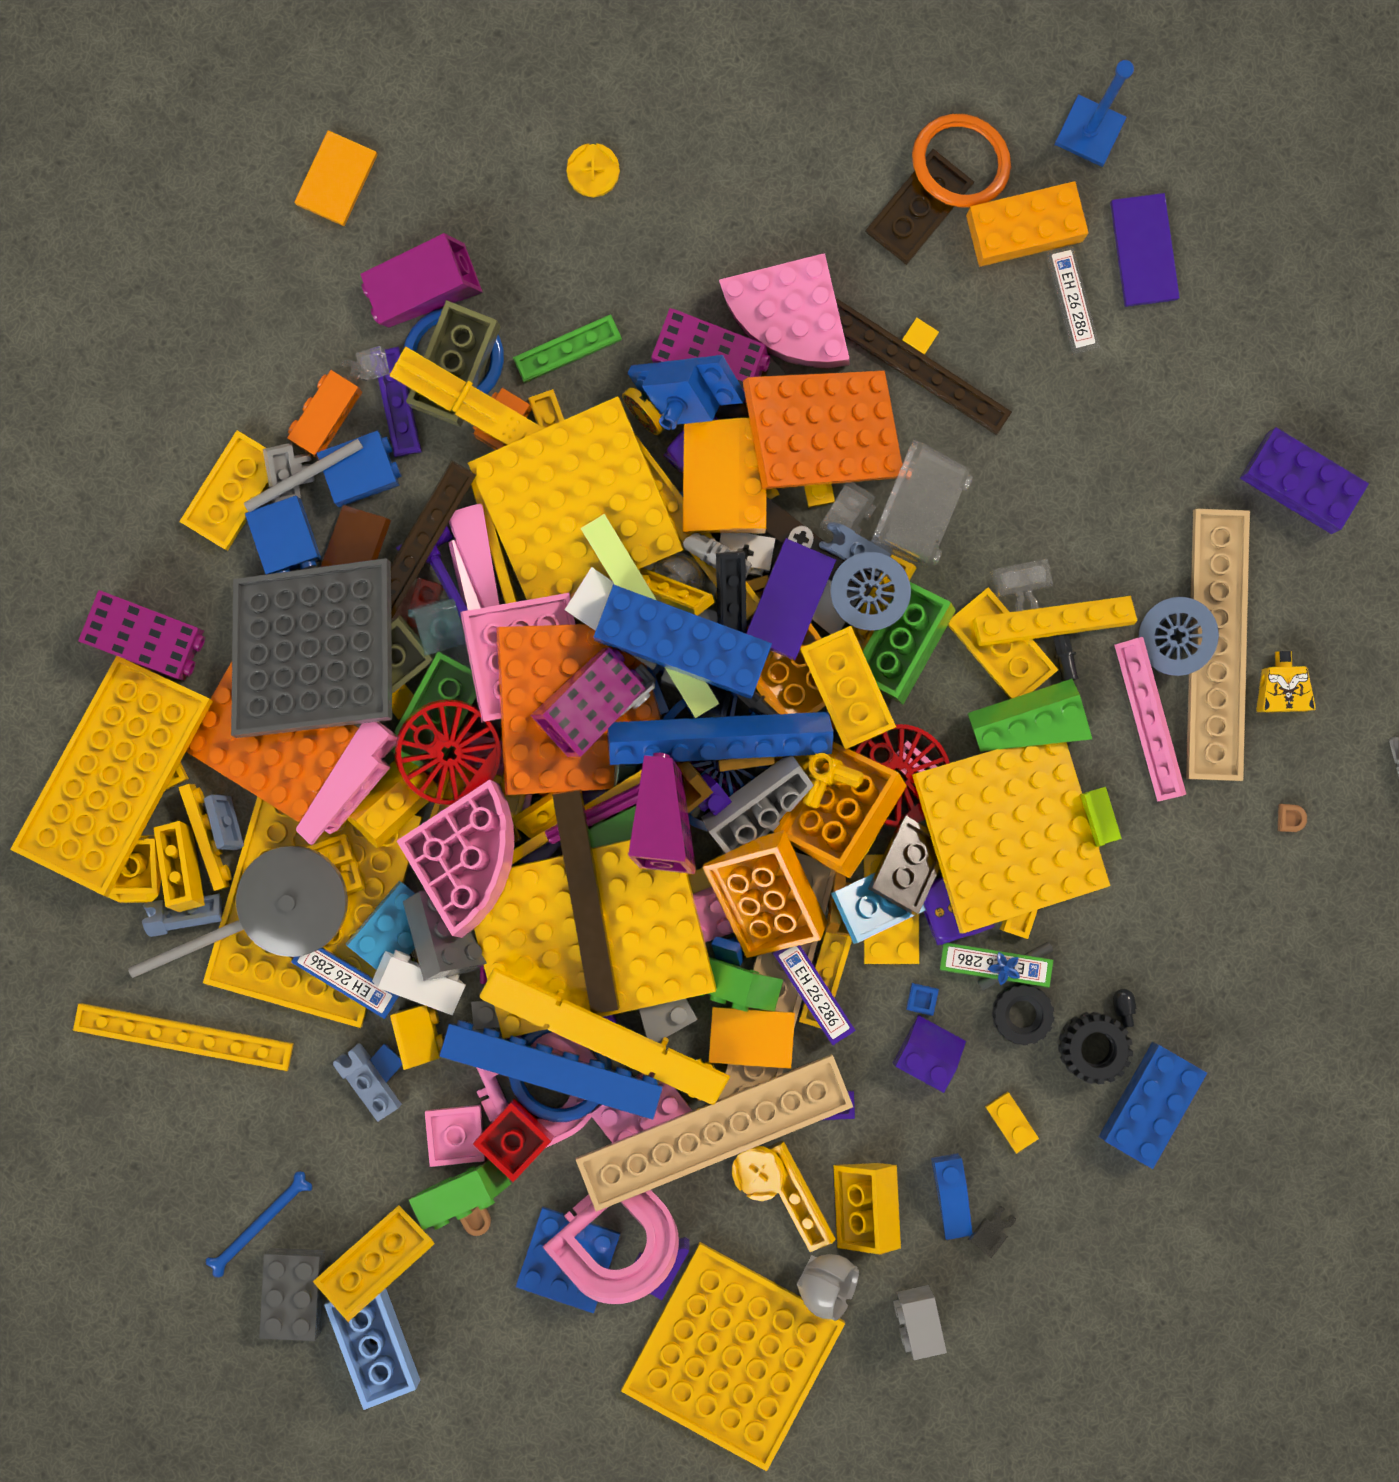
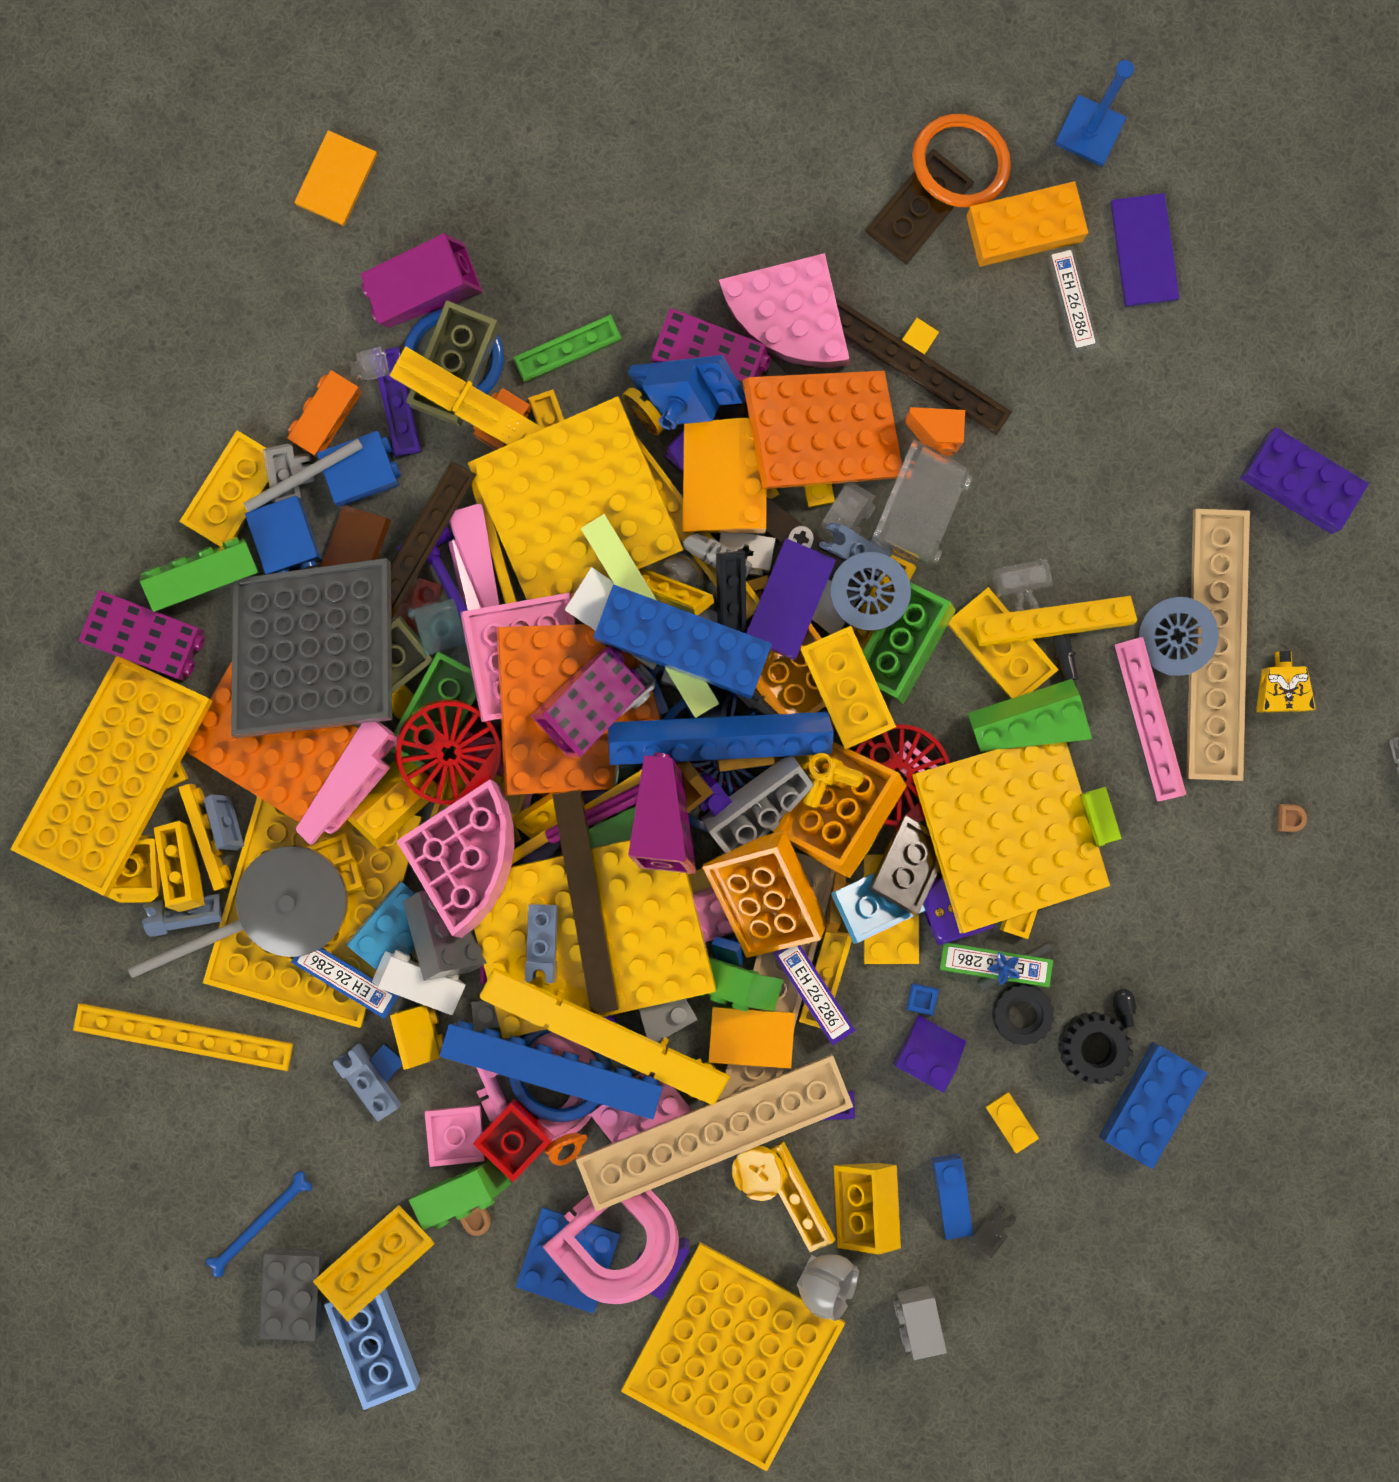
yellow tile [566,143,620,198] -> none
none -> bright green wedge [140,537,258,612]
none -> sand blue plate [525,904,558,983]
none -> orange piece [545,1133,588,1166]
none -> orange slope [905,407,965,457]

